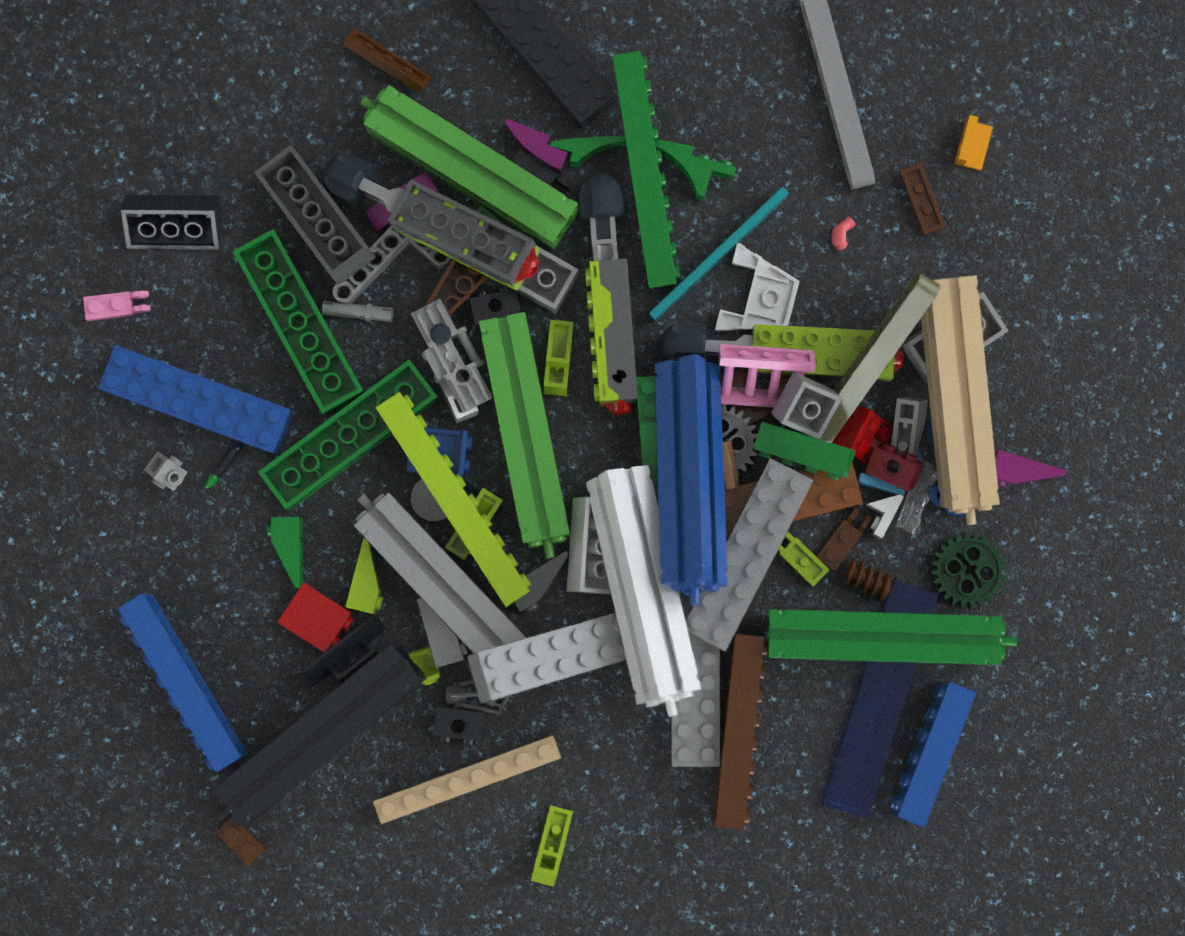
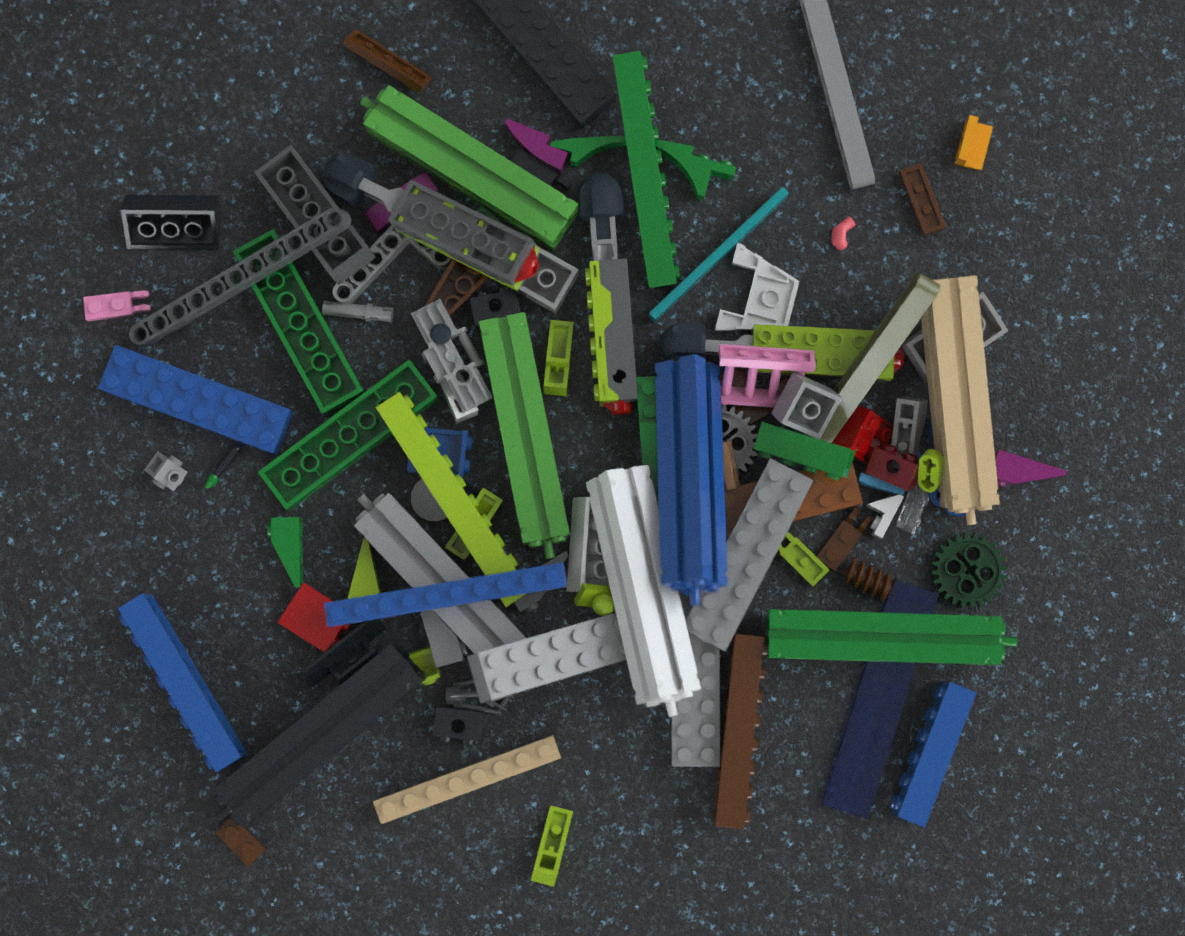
none -> dark grey beam [129,208,351,345]
none -> blue brick [324,562,568,627]
none -> lime tile [574,583,615,616]
none -> lime beam [918,449,944,492]

